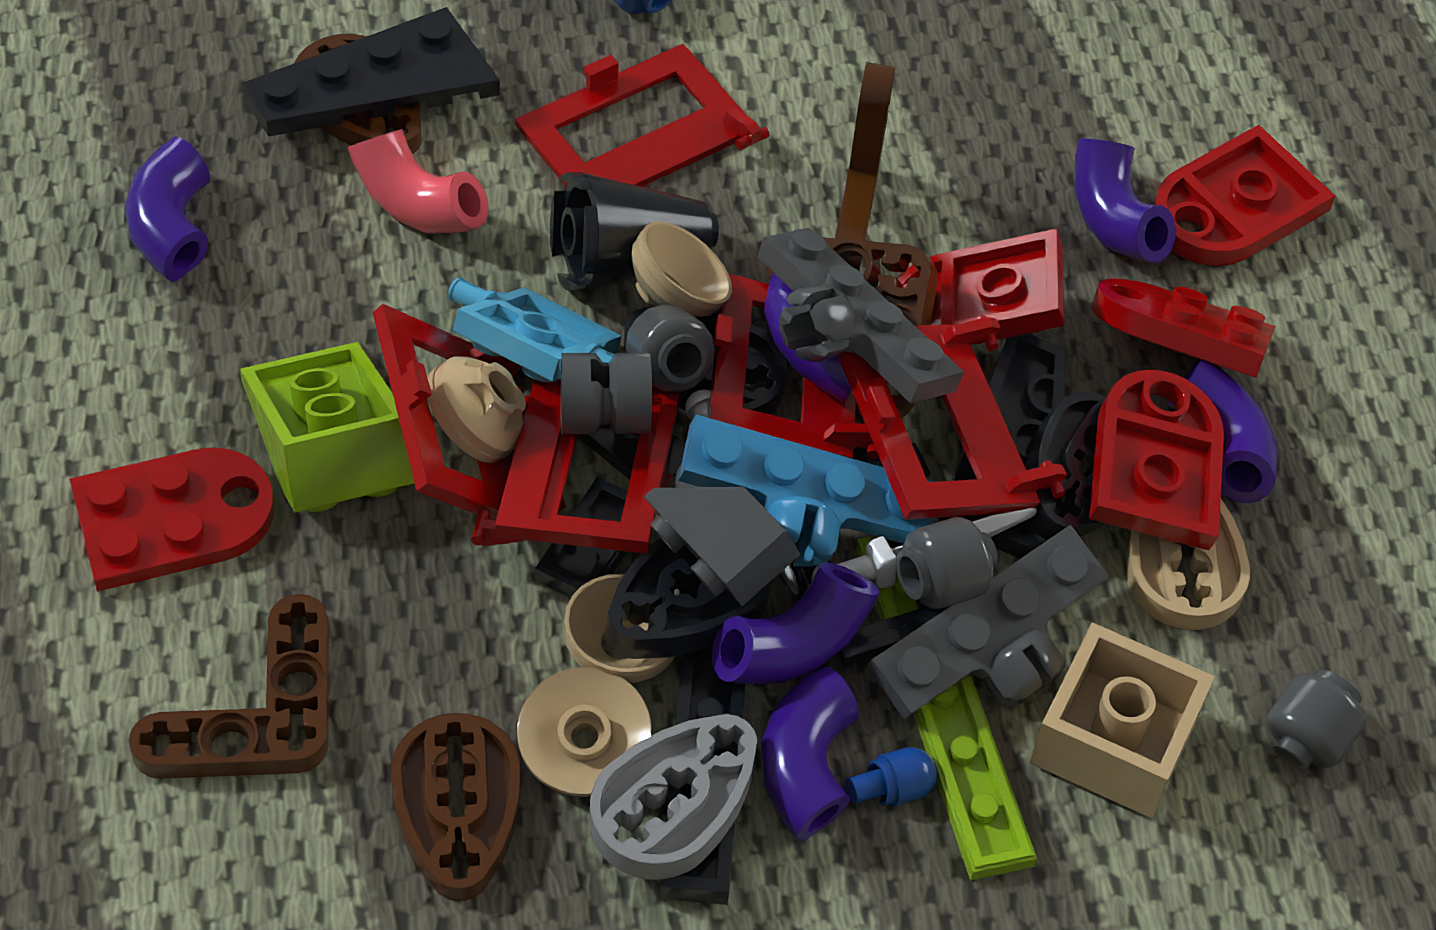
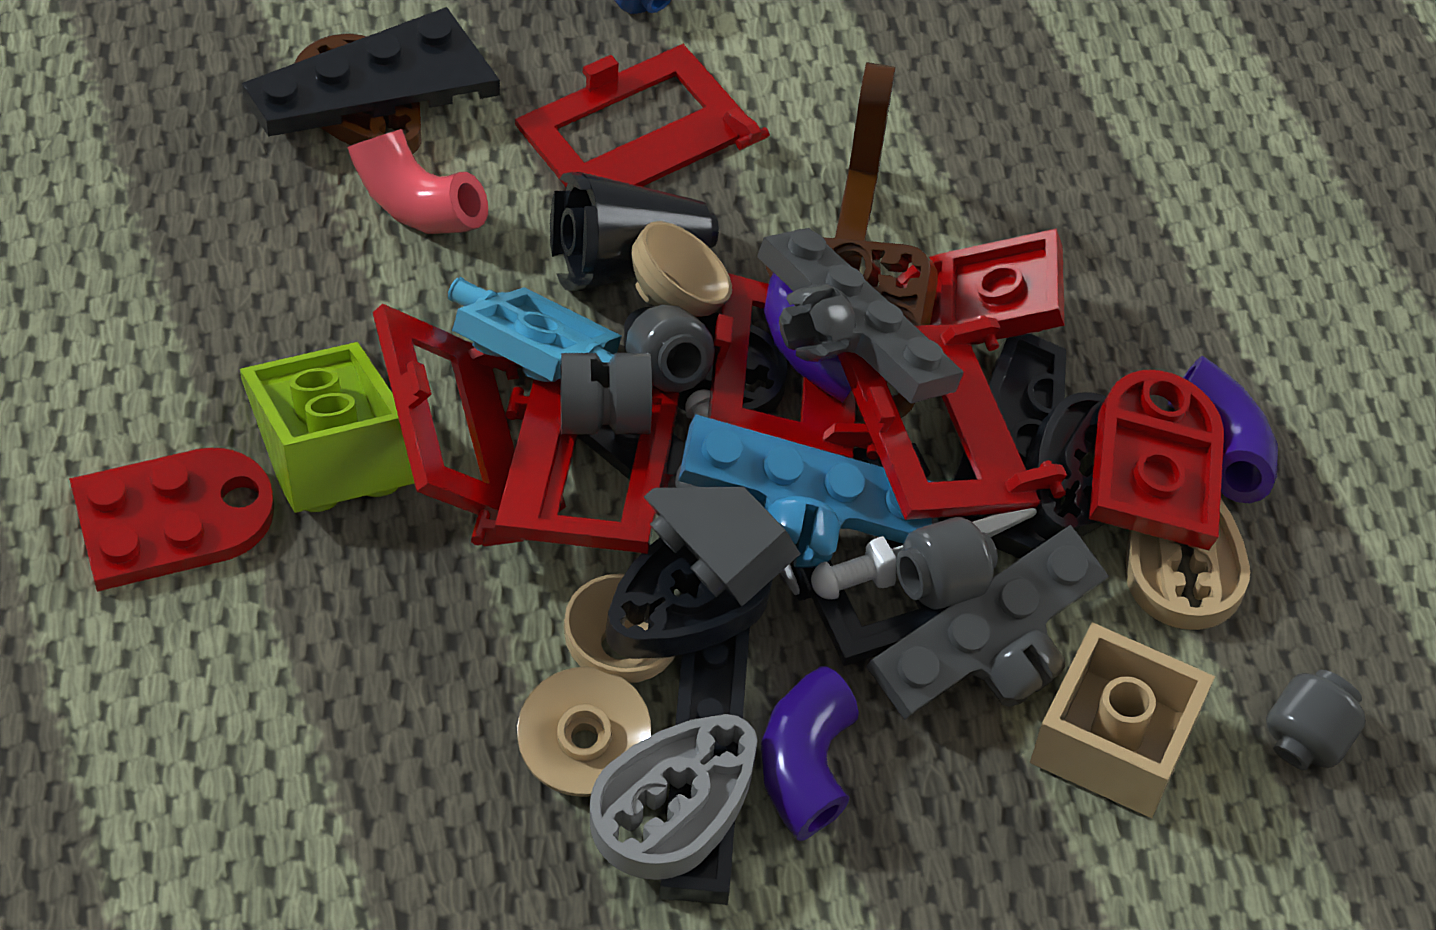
dark purple cylinder [125,137,210,282] -> none
reddish brown beam [129,594,329,779] -> none
reddish brown piece [391,713,520,901] -> none
tan piece [427,357,526,463] -> none
black plate [535,477,627,598] -> none
dark purple cylinder [712,562,879,685] -> none
blue cylinder [845,747,937,807] -> none
lime tile [856,536,1037,881] -> none
dark purple cylinder [1074,139,1176,263] -> none
red plate [1091,278,1276,378] -> none
red plate [1154,125,1336,266] -> none

